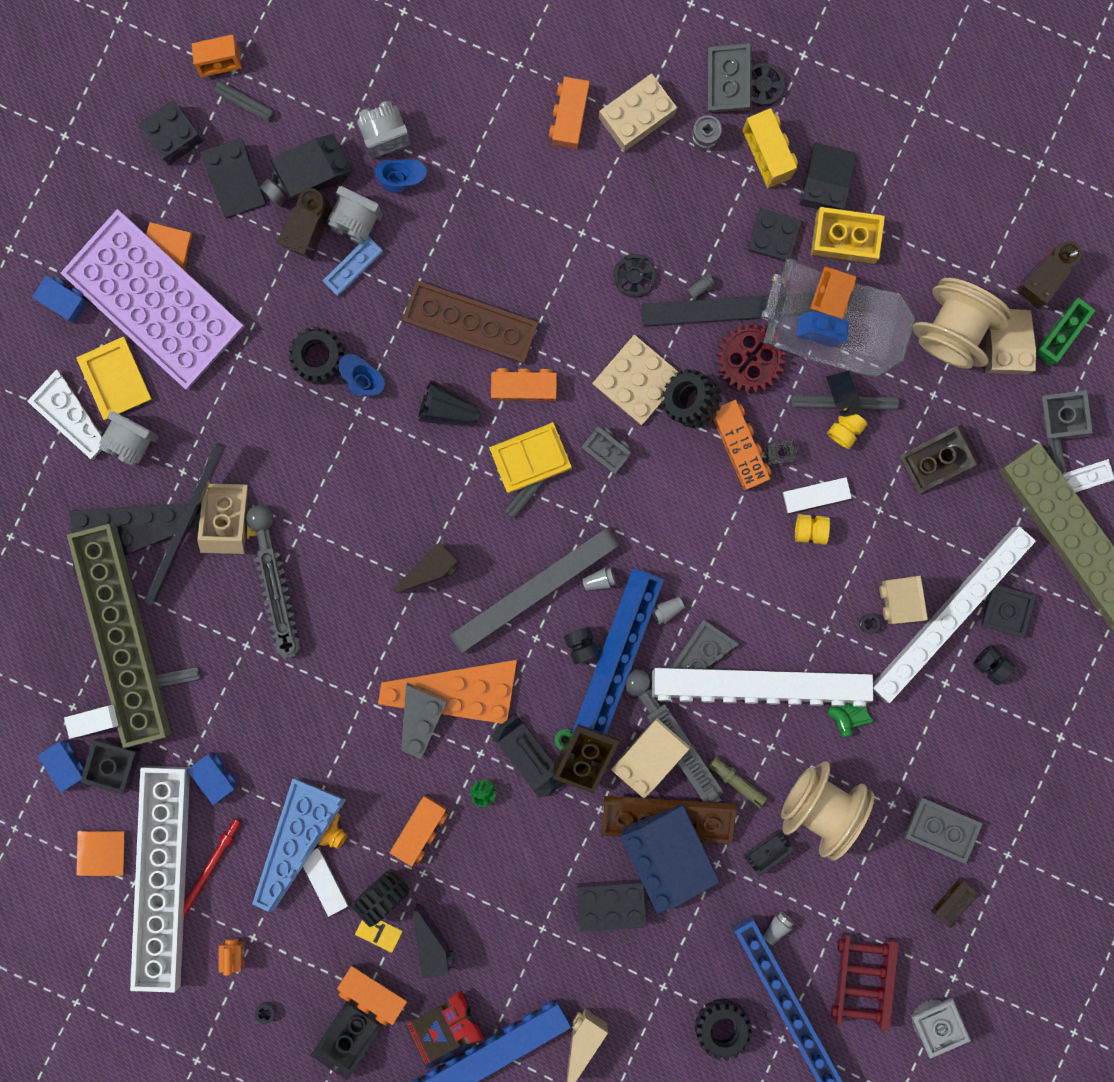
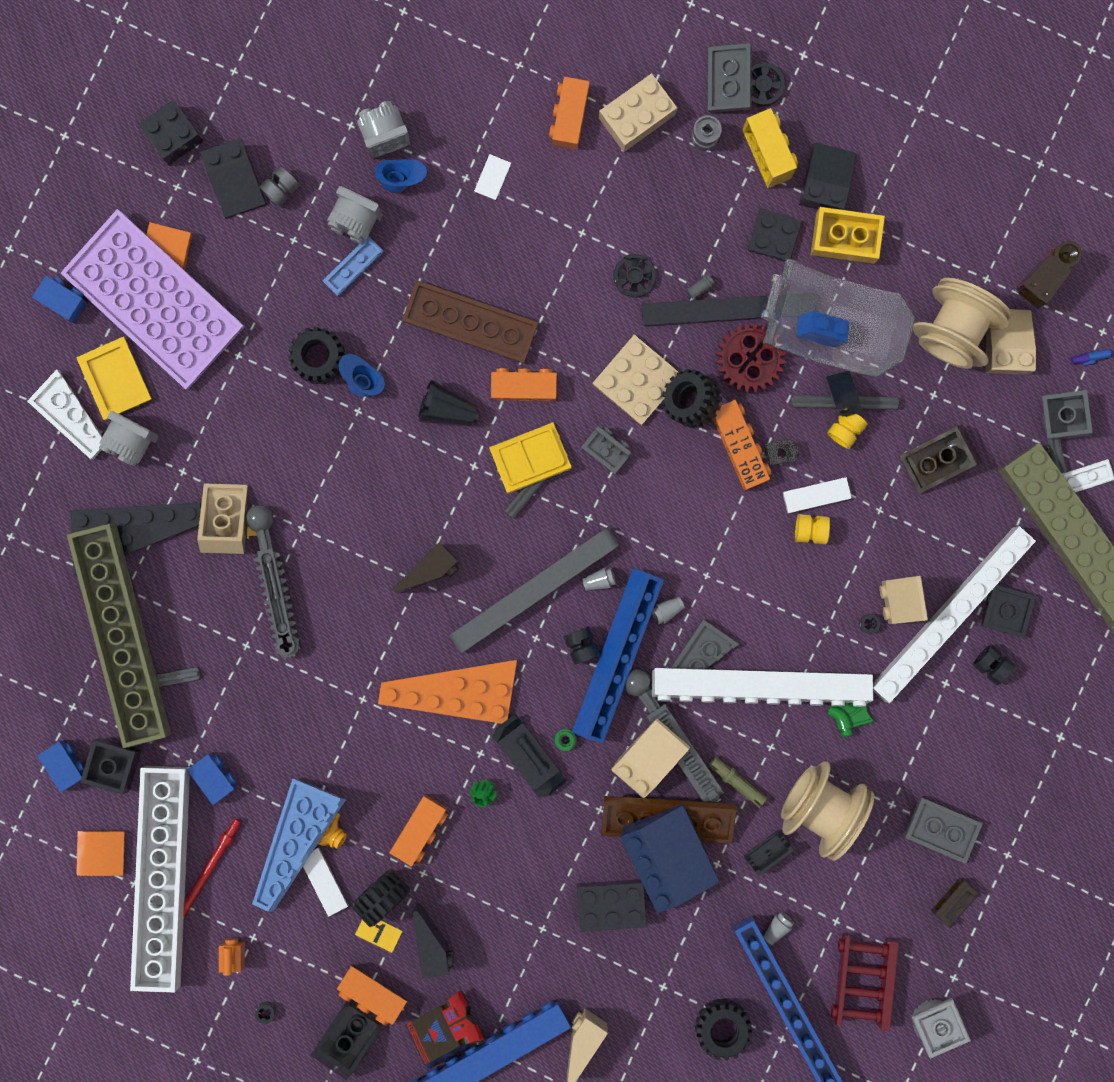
white tile [64,705,119,739] -> none
black tile [144,443,226,605] -> none
orange brick [192,34,242,77] -> none
dark grey axle [214,82,274,121] -> none
black slope [270,134,353,199] -> none
dark brown piece [276,188,332,260] -> none
dark grey wing [401,682,447,759] -> none
dark brown slope [553,724,620,794] -> none
orange brick [810,267,856,319] -> none
green brick [1036,298,1096,366] -> none
none -> white sticker [474,154,511,200]
none -> piece [1071,349,1114,365]

